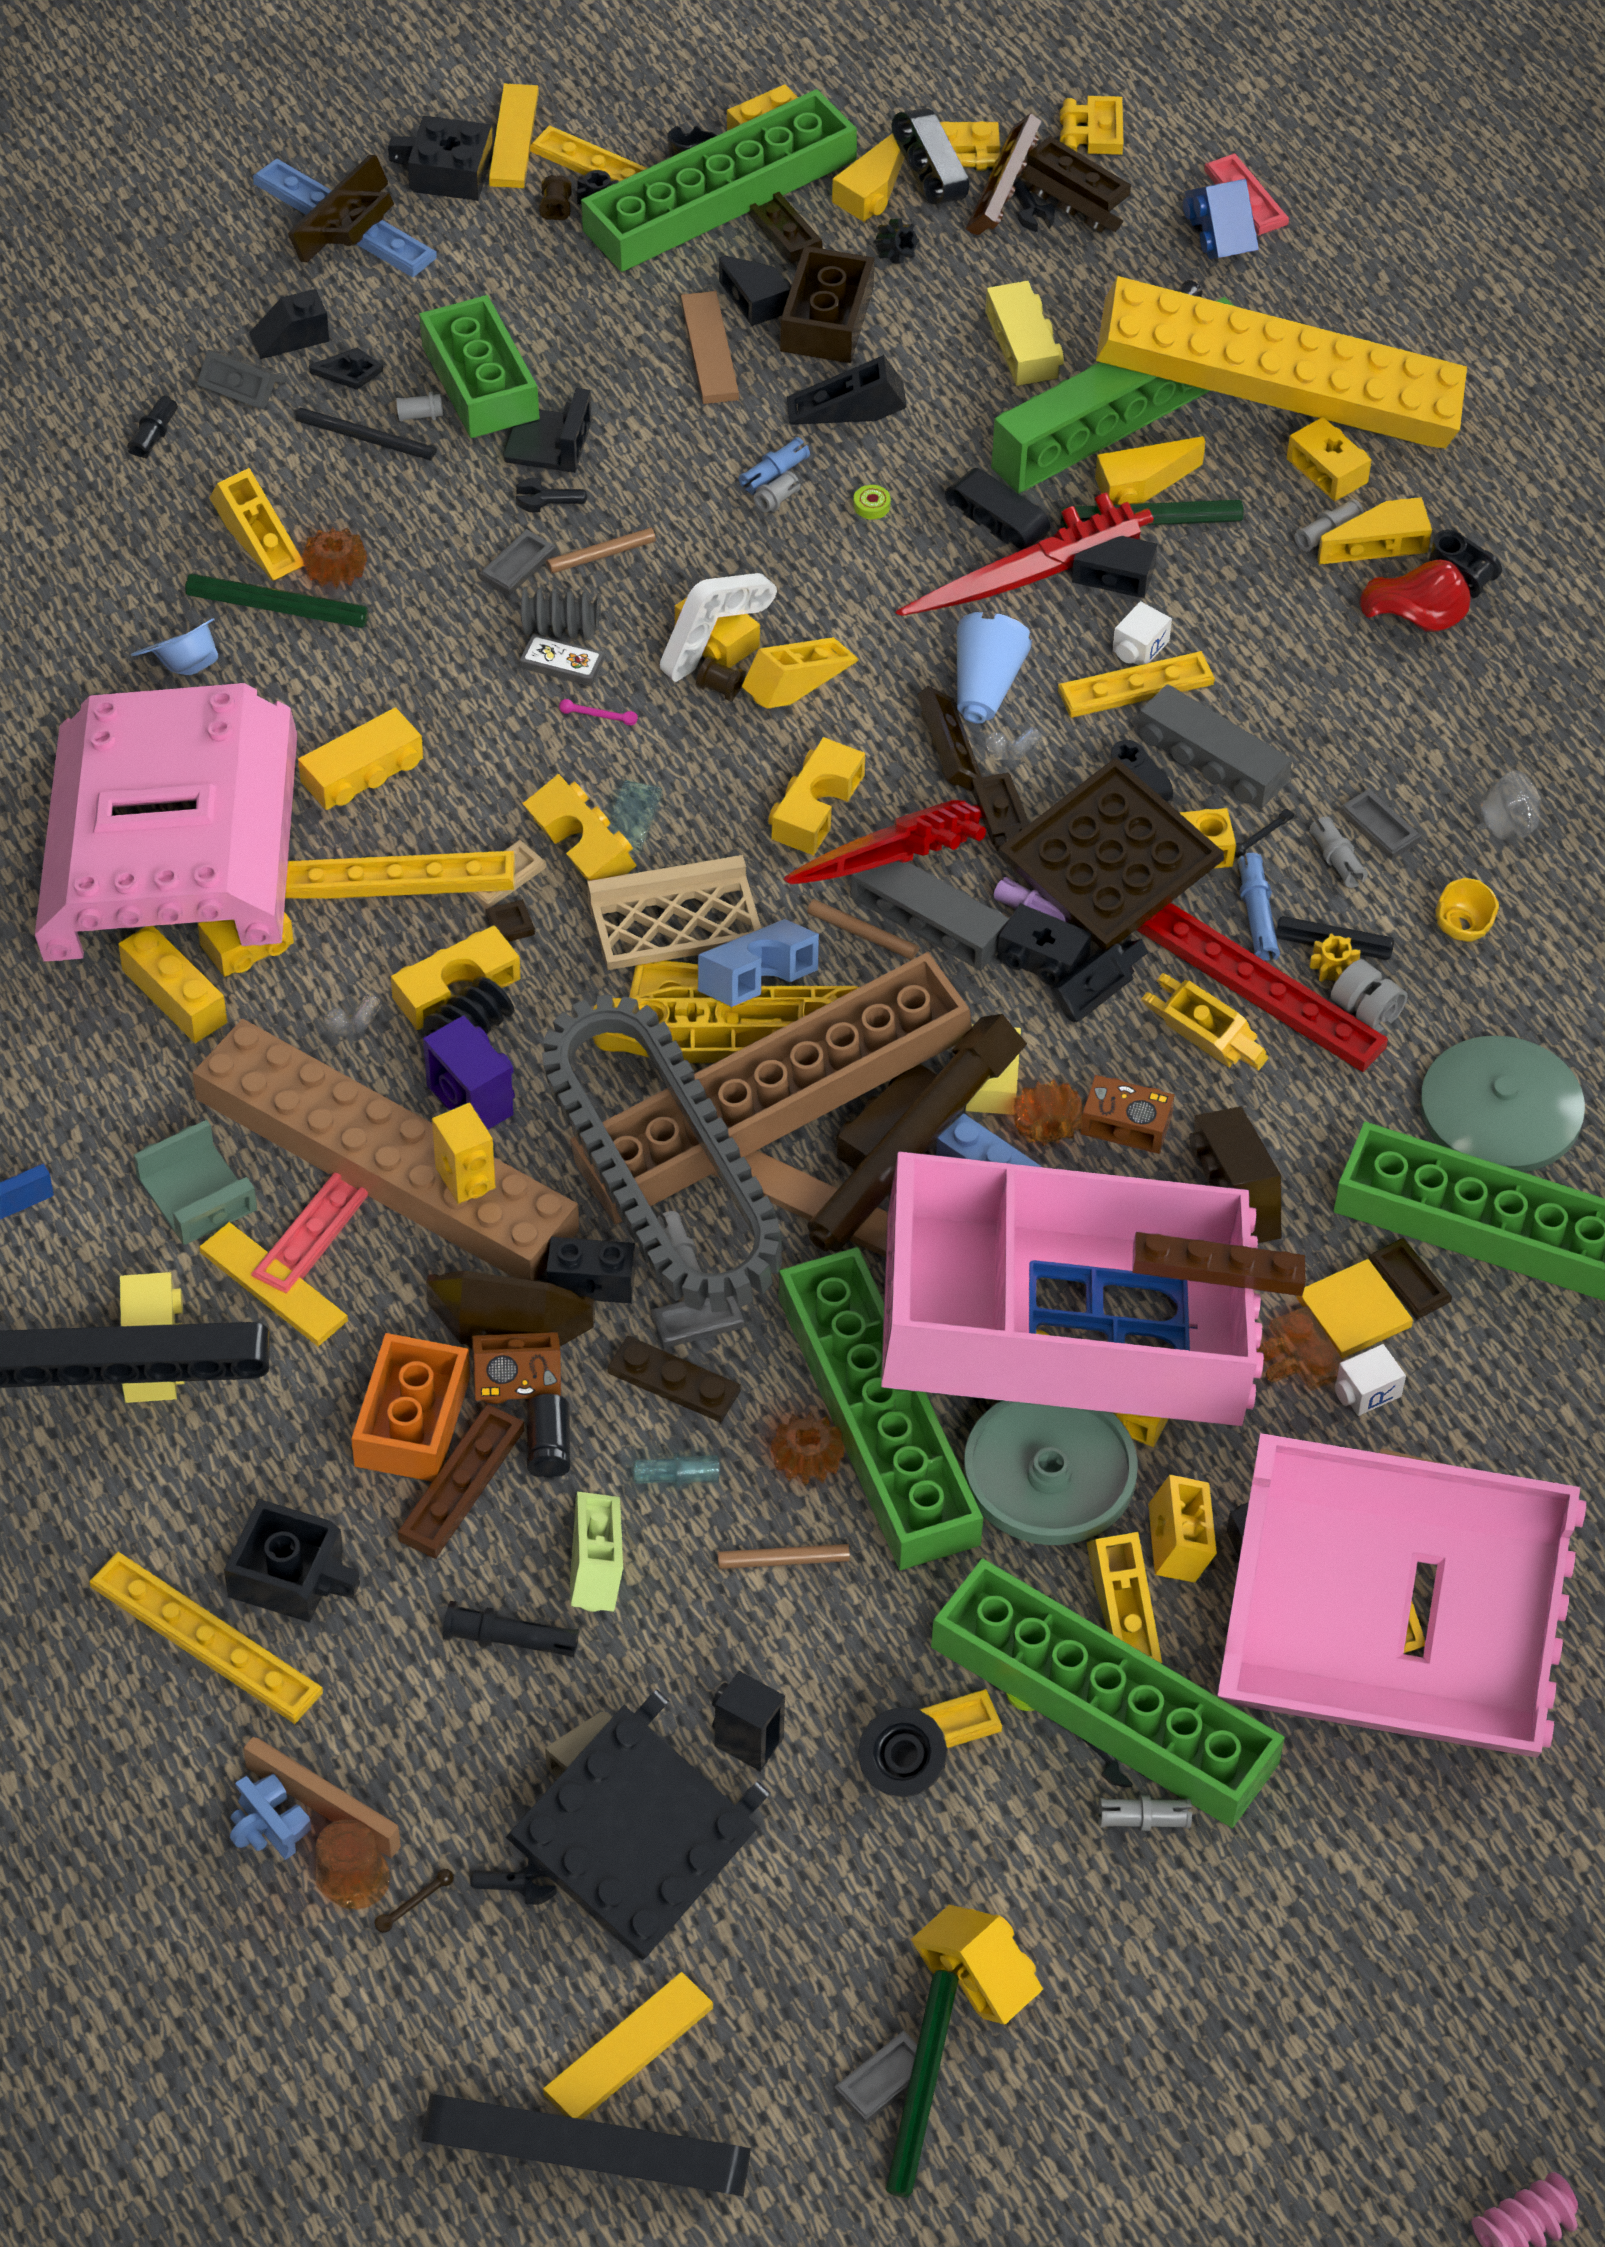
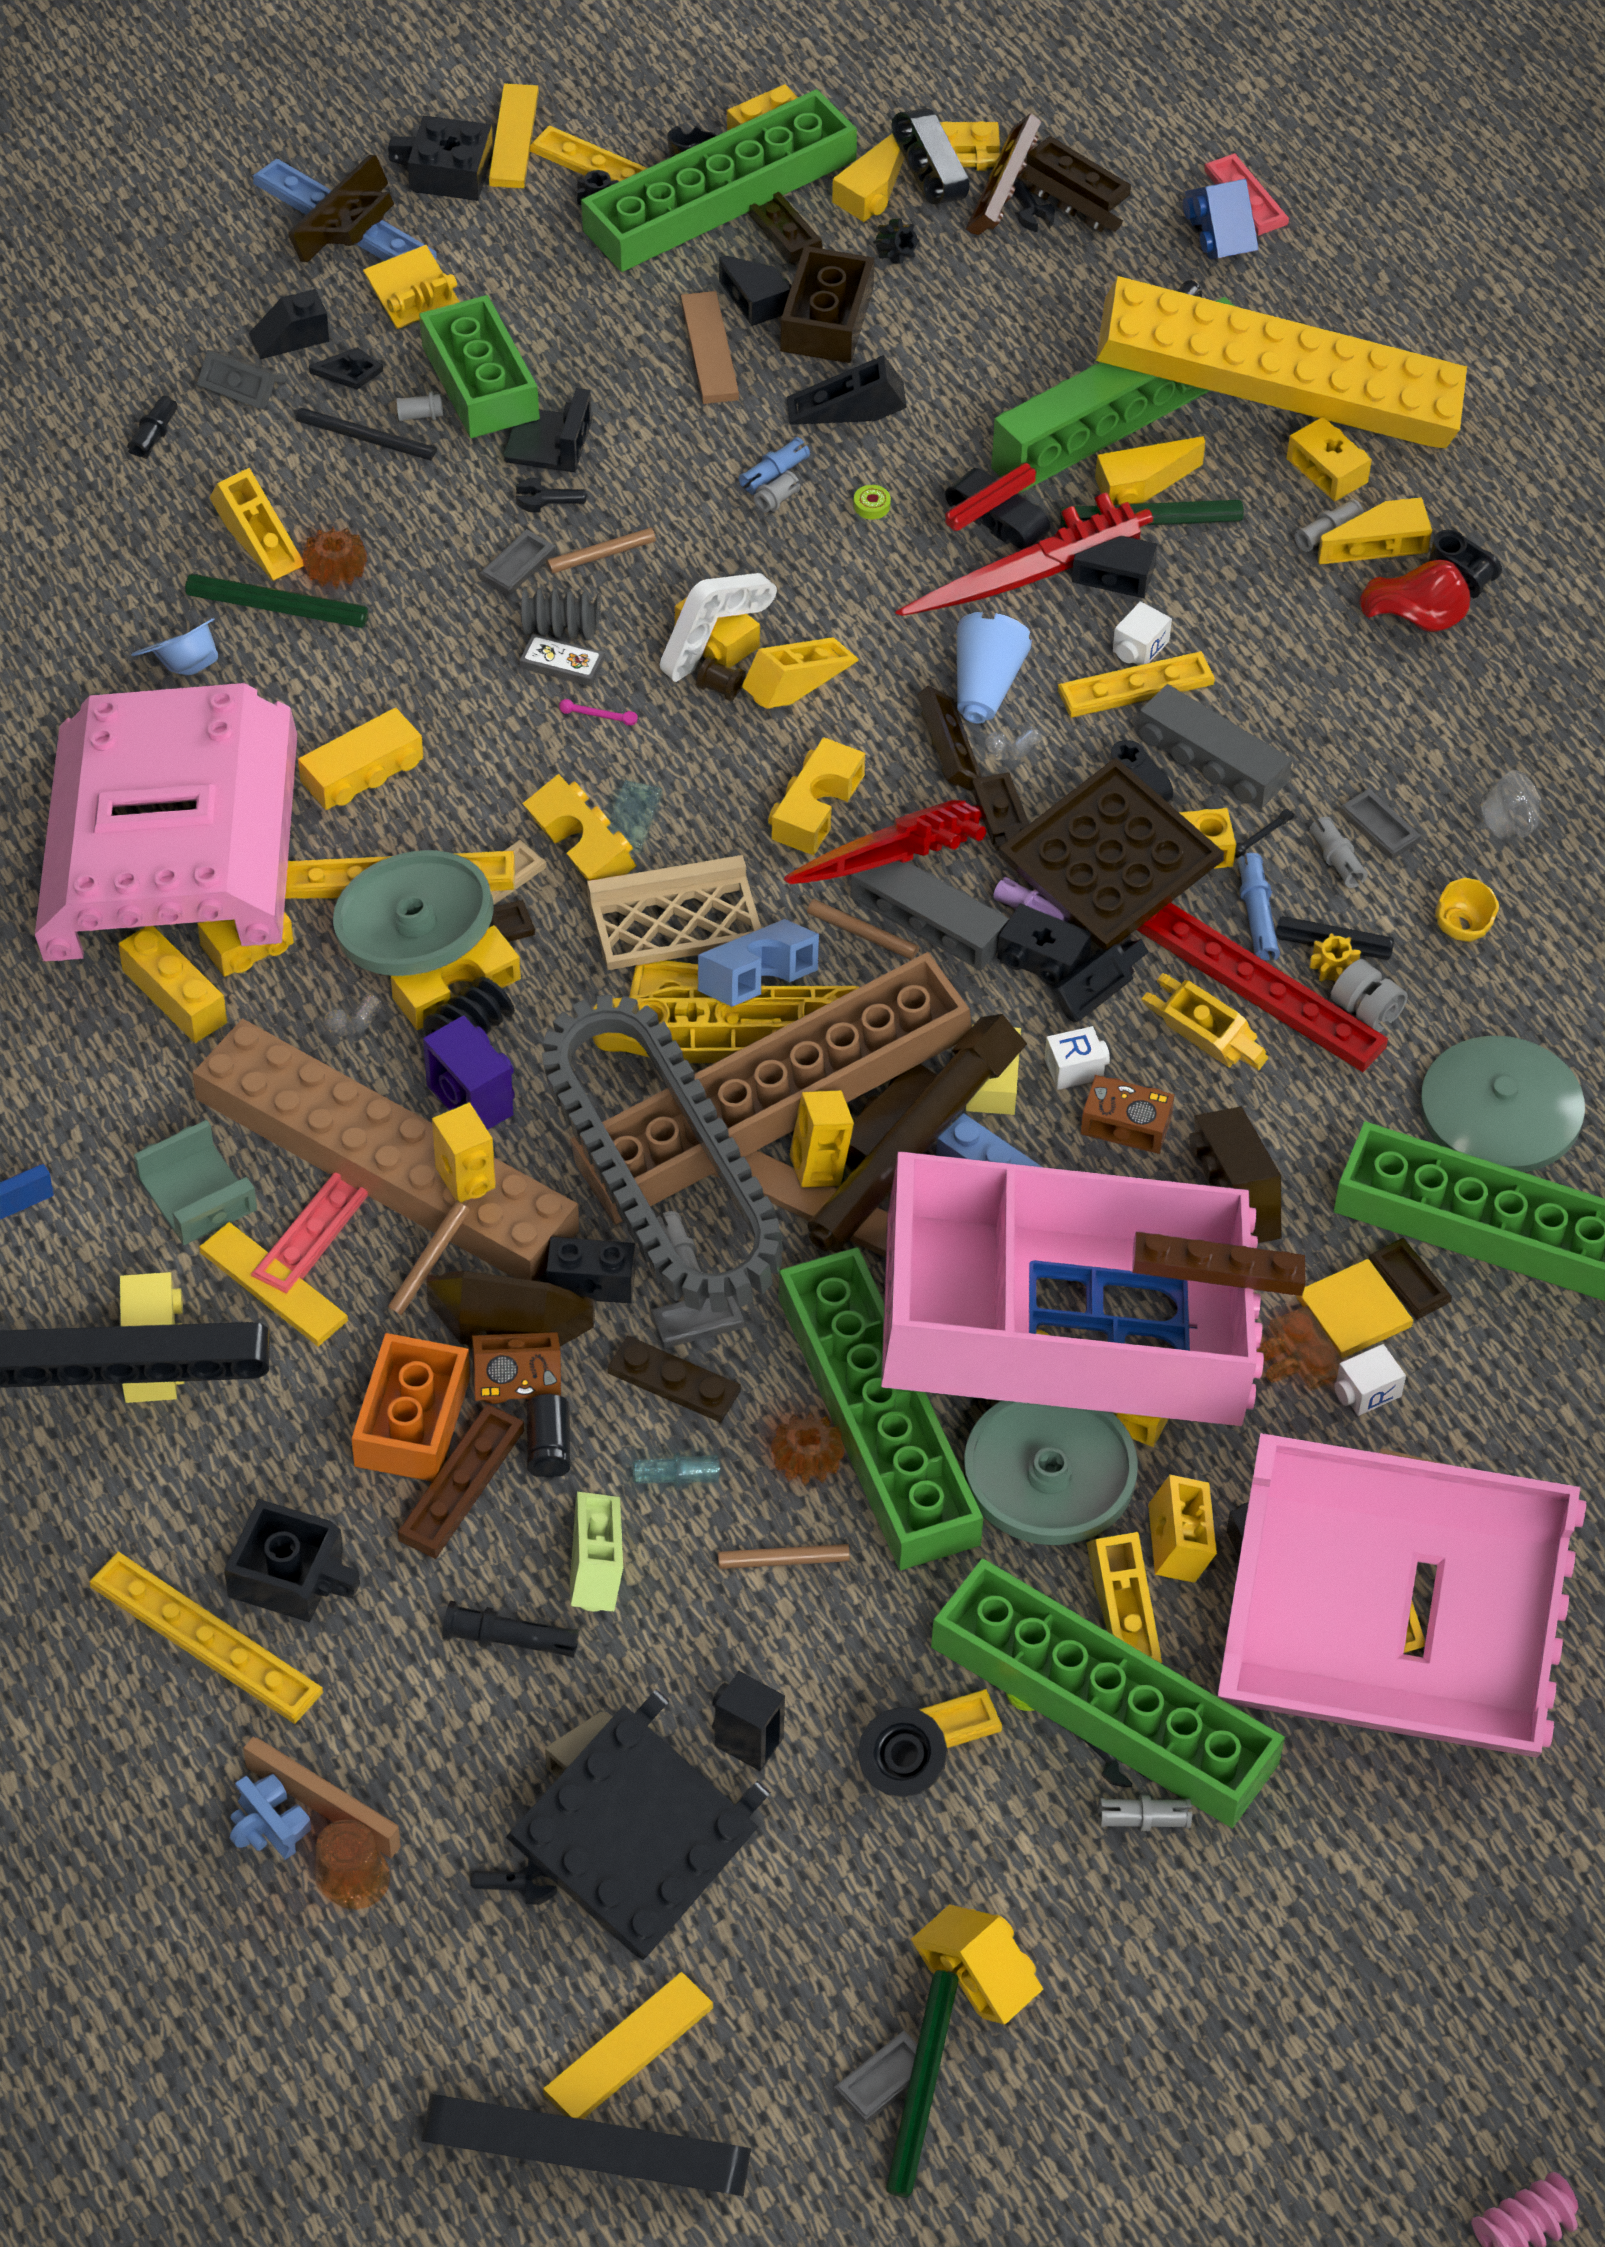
dark brown hinge [375,1869,454,1933] -> none
dark brown bush [539,175,572,220] -> none
light yellow brick [985,281,1064,386] -> none
clear orange gear [1013,1079,1083,1146] -> none
yellow plate [1059,96,1123,155] -> none
none -> sand green dish [333,850,494,976]
none -> yellow hinge [363,245,460,329]
none -> medium nougat bar [388,1200,471,1315]
none -> yellow brick [789,1090,854,1188]
none -> red axle [945,463,1036,531]
none -> white brick [1044,1026,1110,1090]

